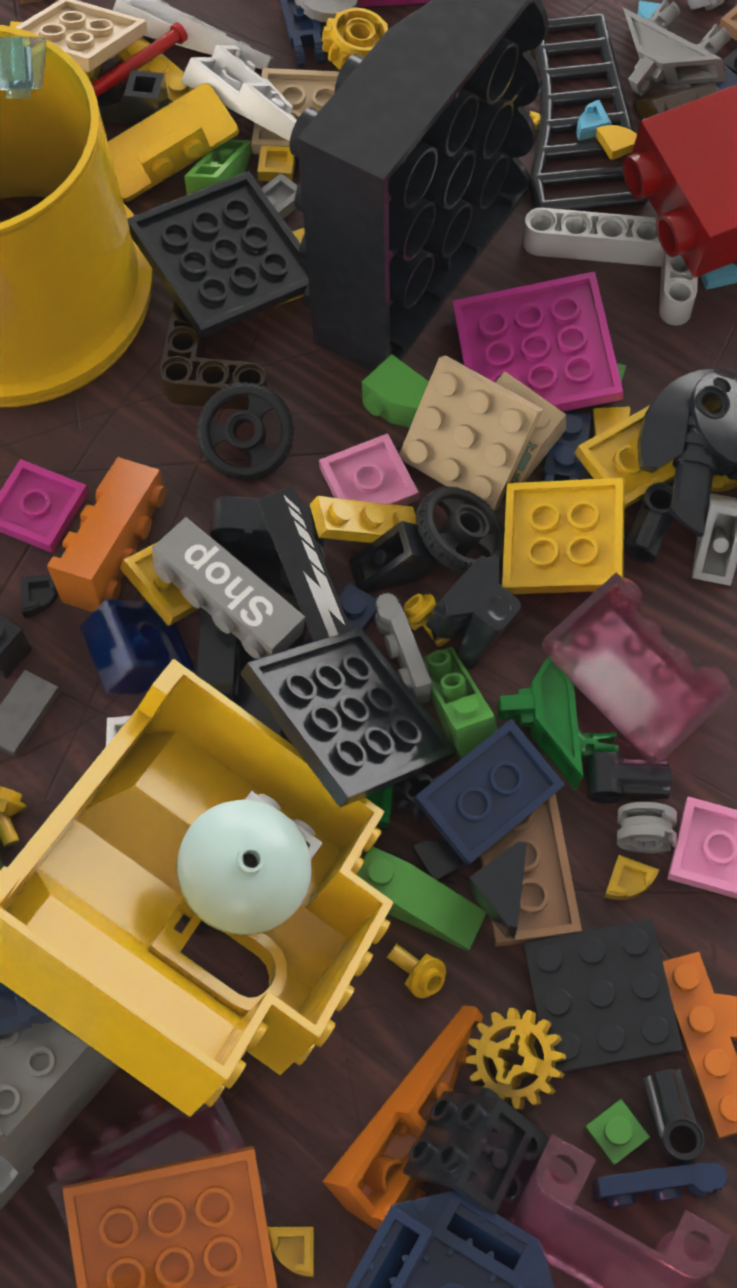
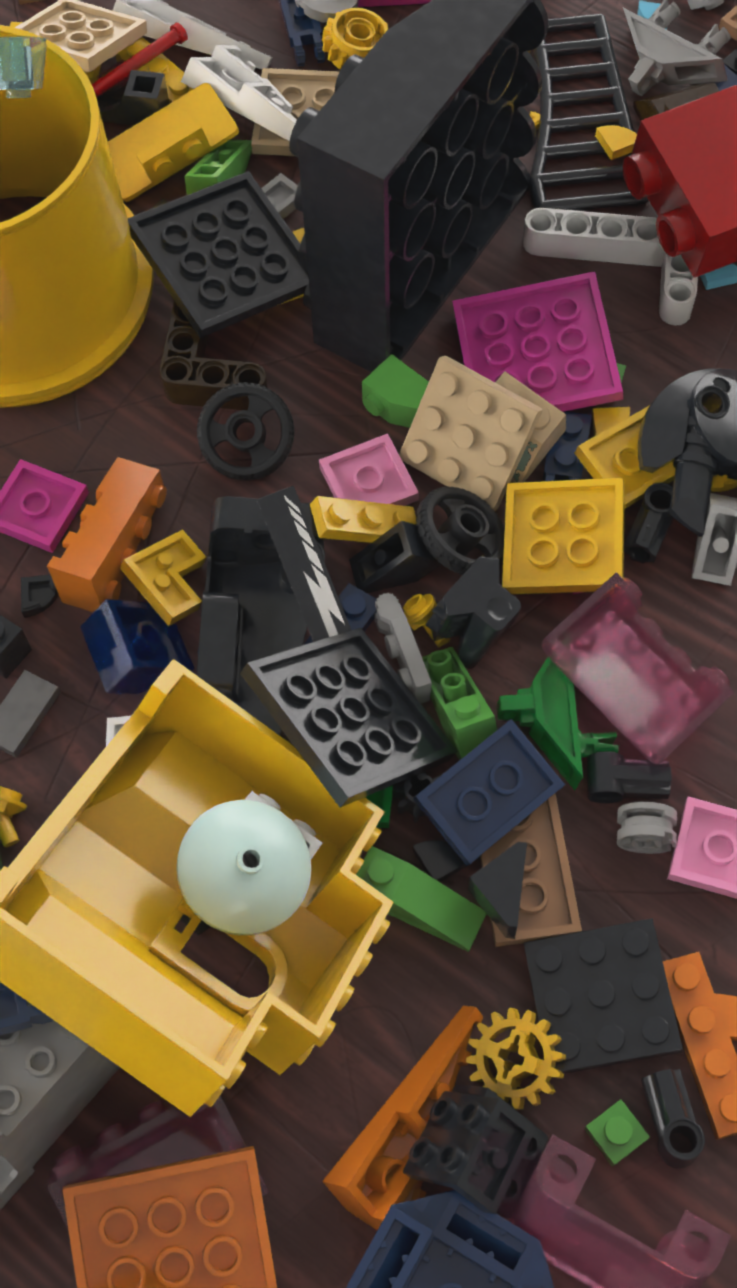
light grey brick [152,517,305,659] -> none
yellow plate [257,145,296,182] -> none
yellow tile [267,1227,314,1278] -> none
yellow plate [387,943,446,999] -> none
medium azure tile [576,100,612,141] -> none
dark blue hinge [591,1162,729,1209] -> none
yellow tile [604,855,659,900] -> none

